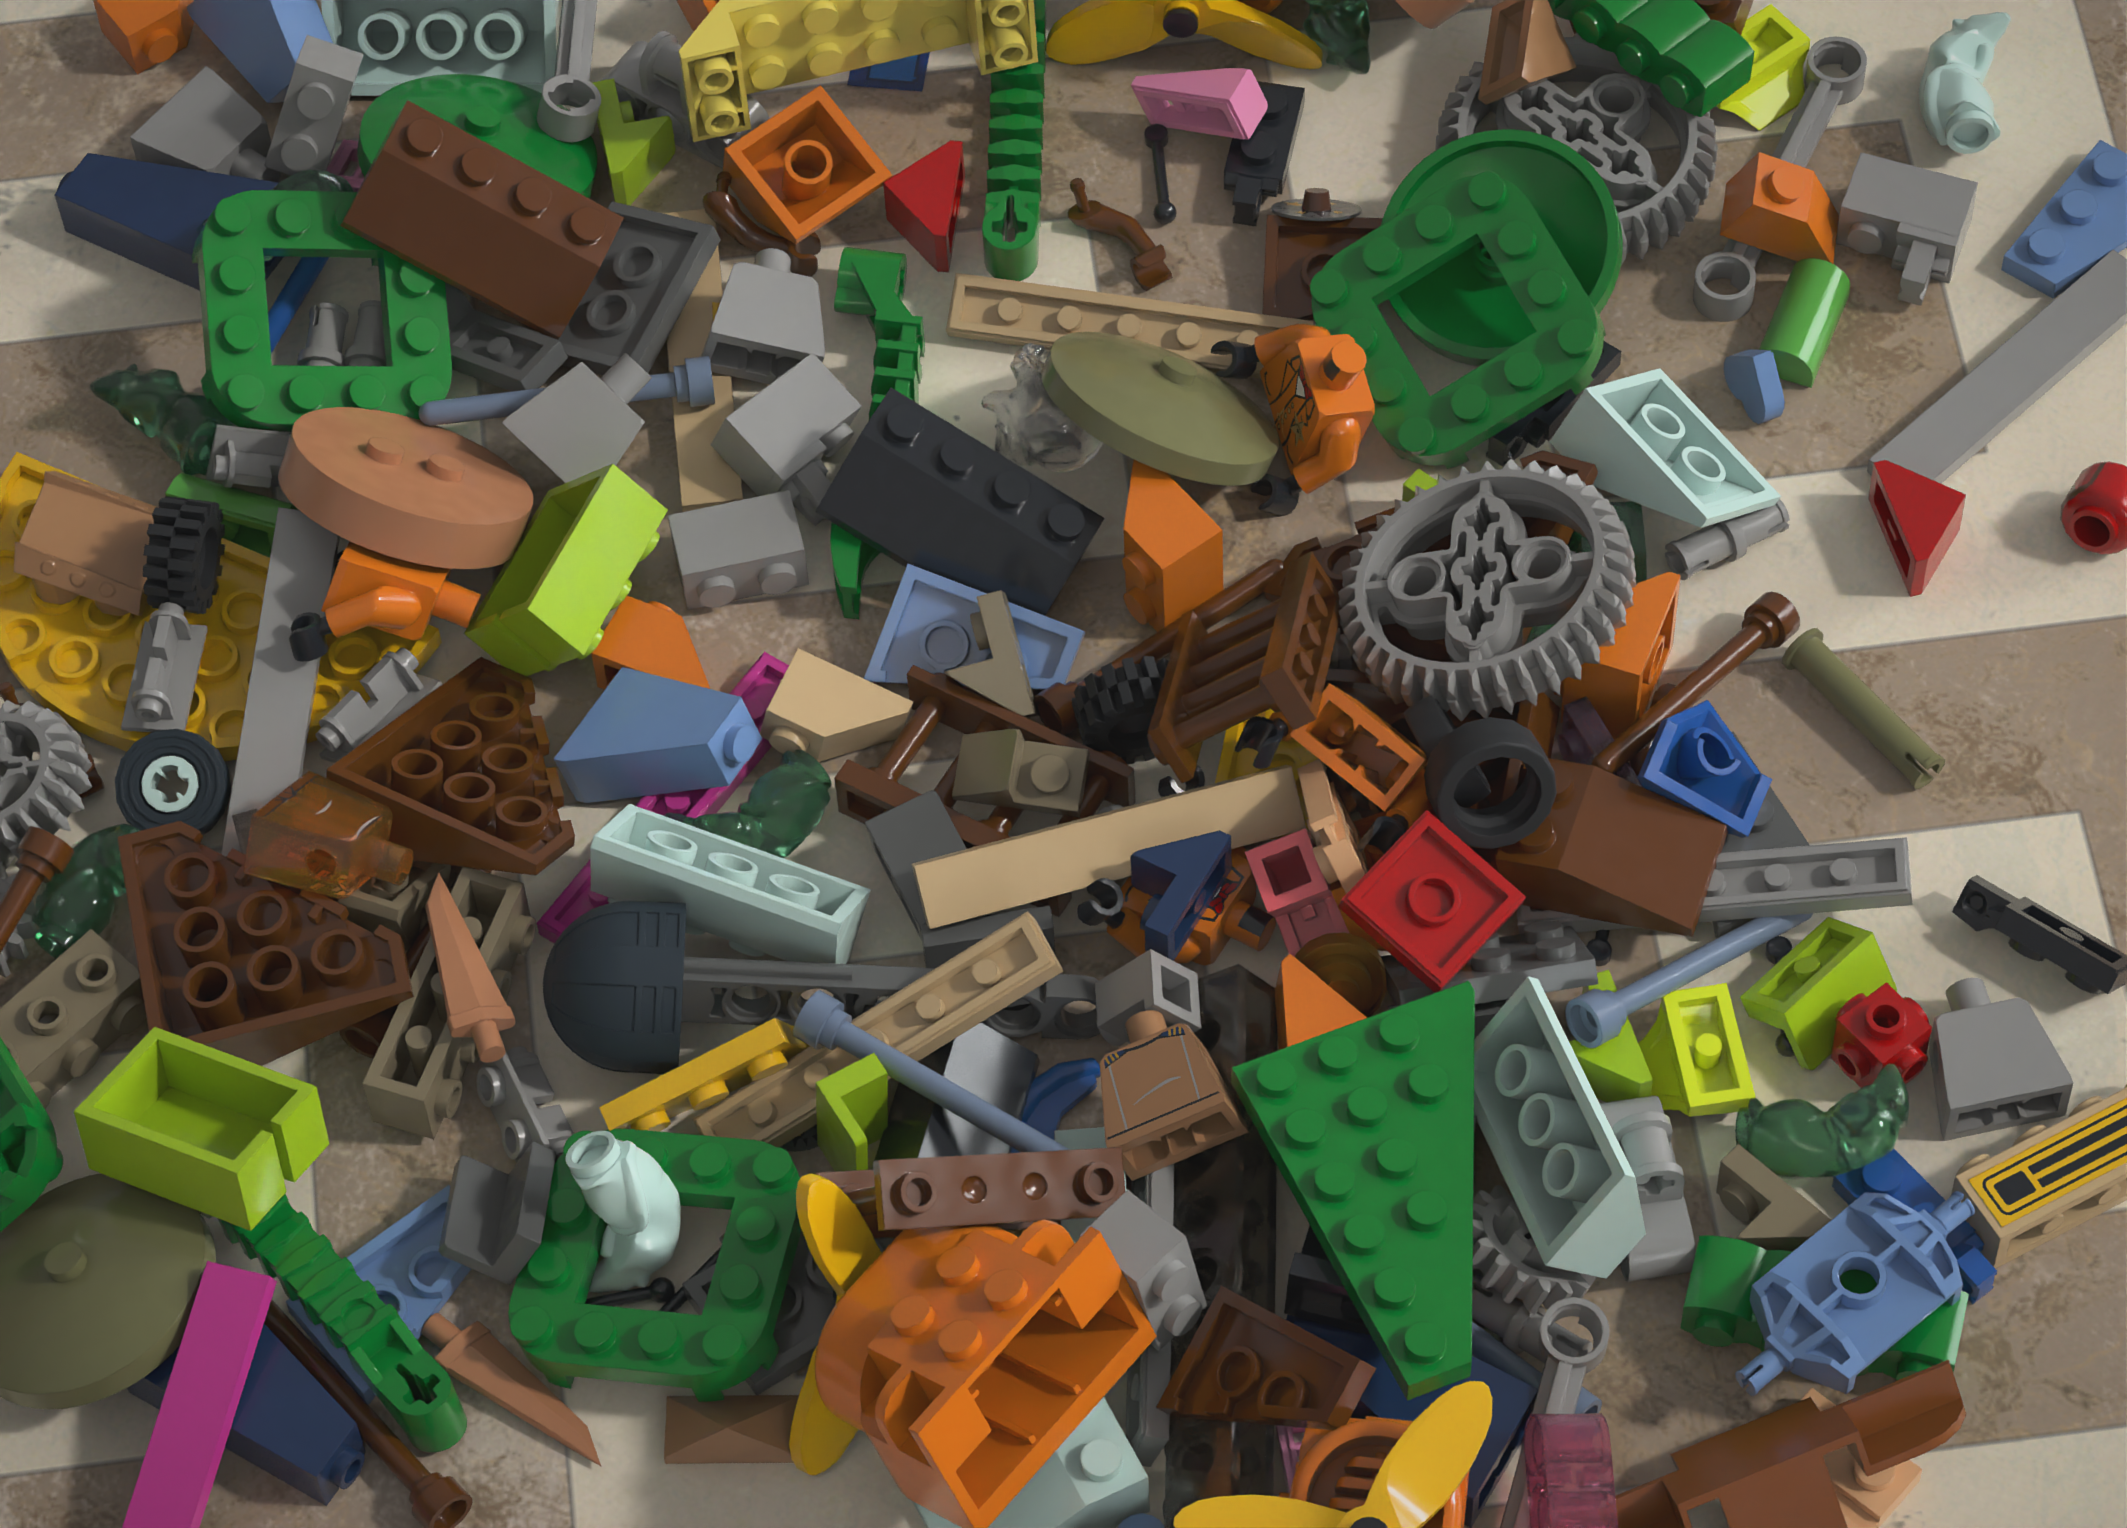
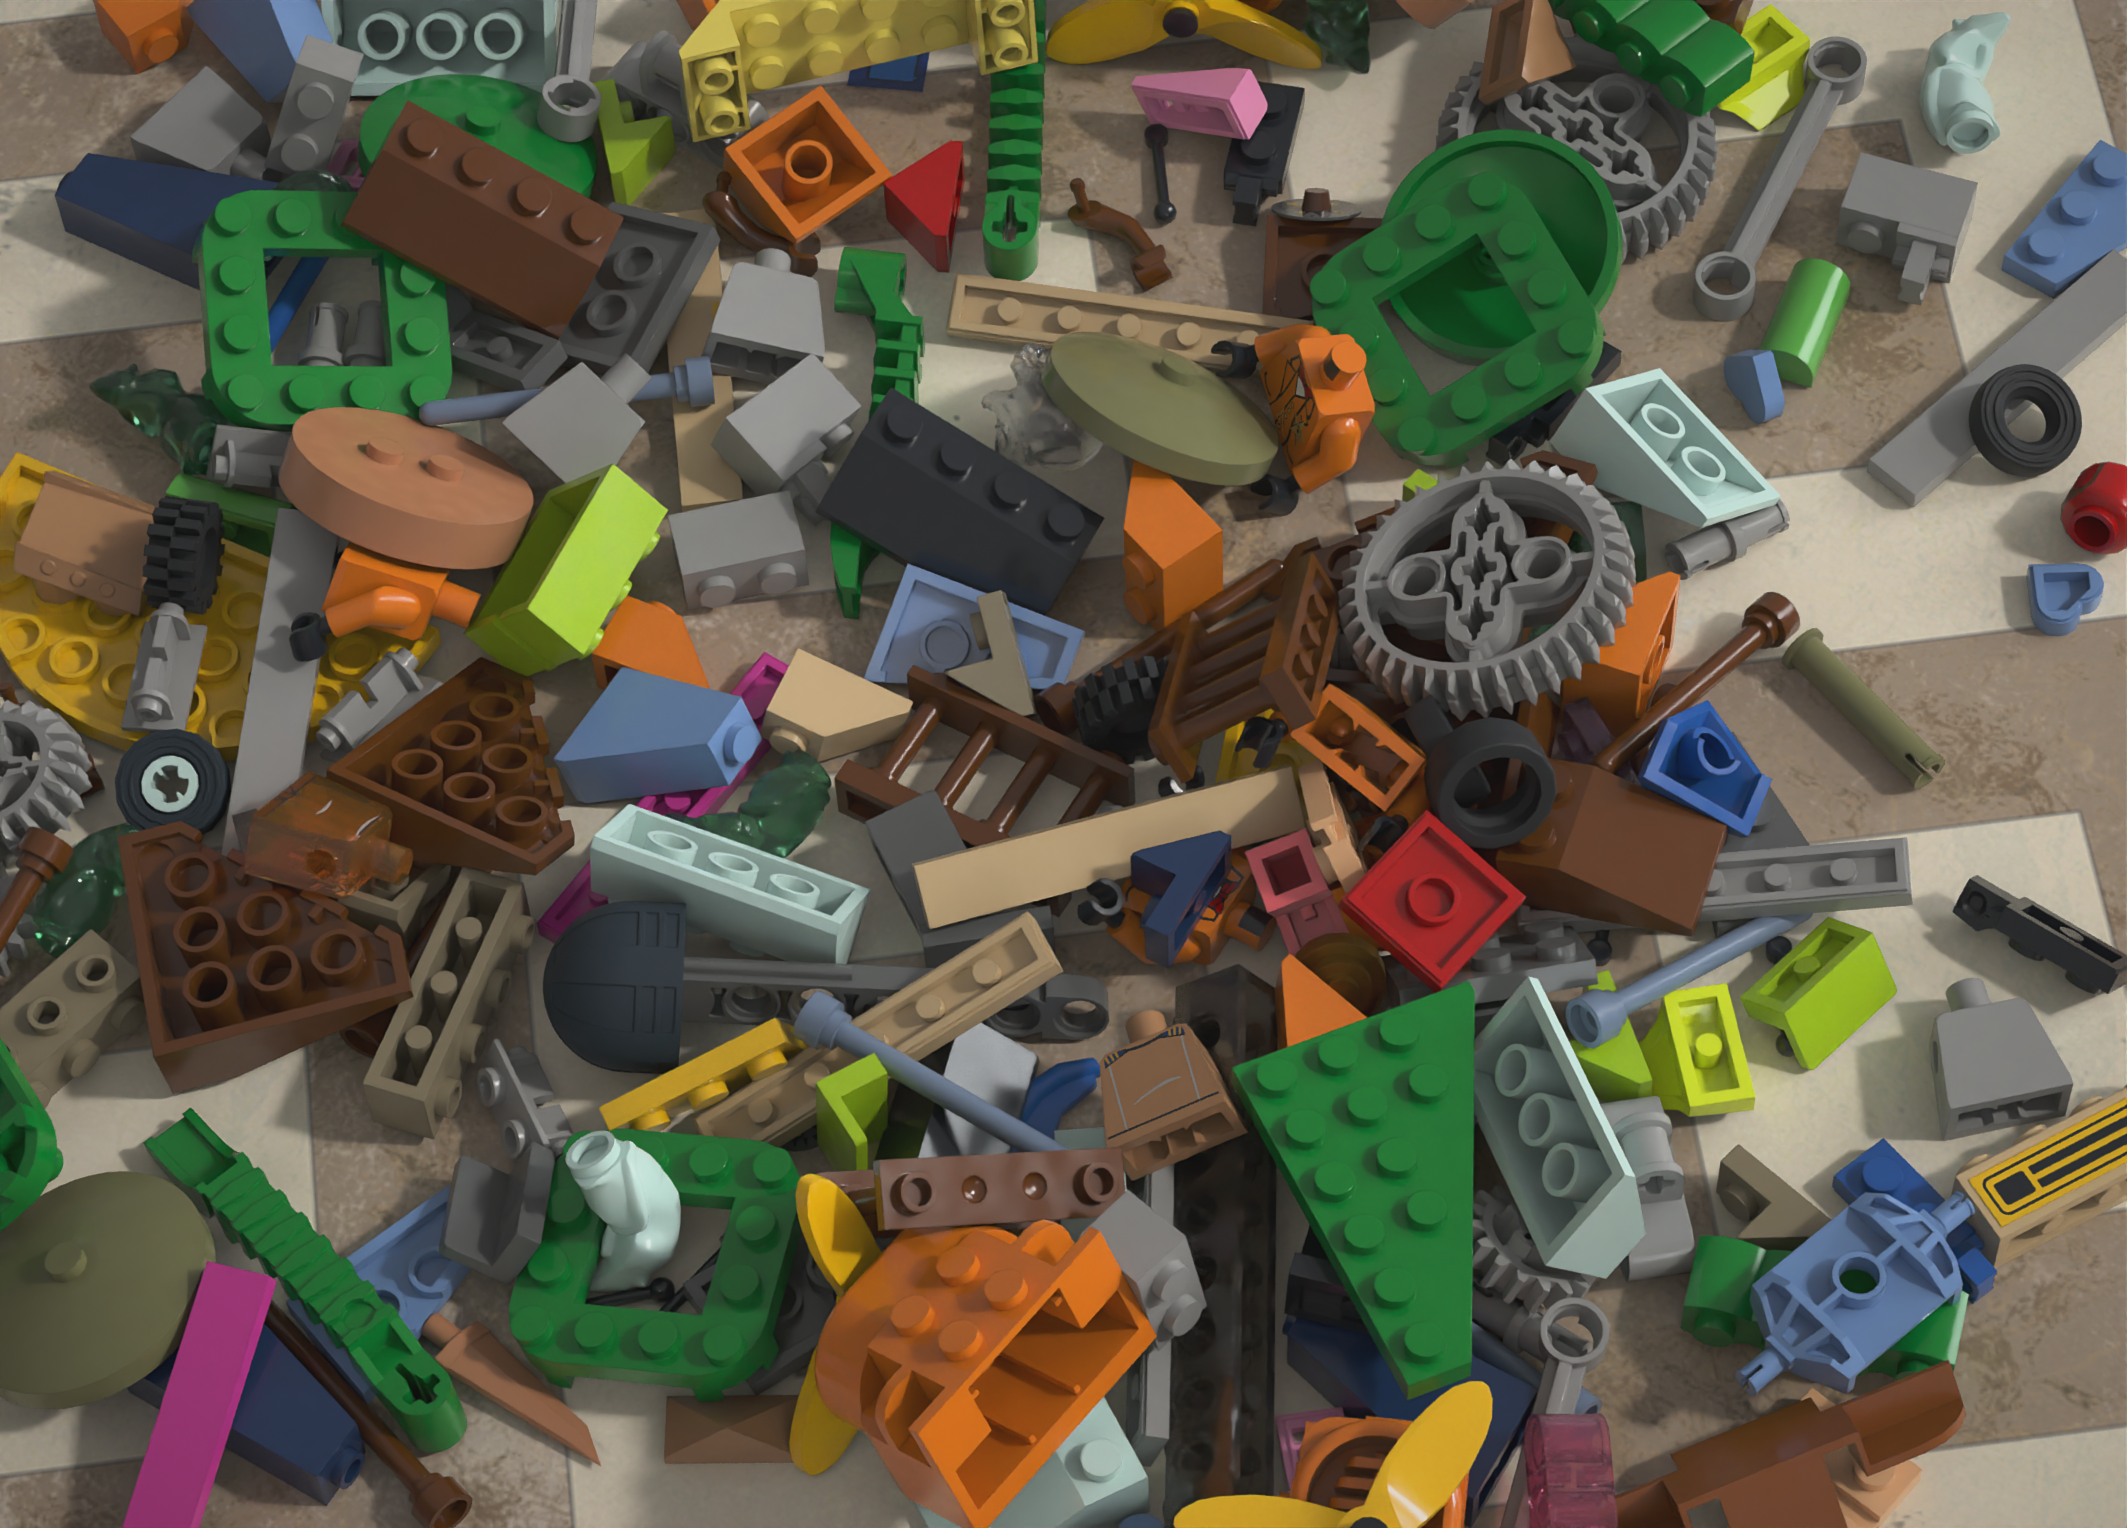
lime piece [74,1027,330,1231] -> none
nougat bar [426,872,516,1063] -> none
dark tan slope [952,729,1090,817] -> none
light grey brick [1095,949,1201,1046] -> none
reddish brown wing [1156,1286,1376,1430] -> none
orange slope [1720,152,1839,264] -> none
clear green animal [1735,1064,1909,1180] -> none
red brick [1831,982,1932,1103] -> none
red slope [1868,460,1966,597] -> none
none -> black tyre [1969,364,2082,477]
none -> medium blue tile [2026,563,2104,636]

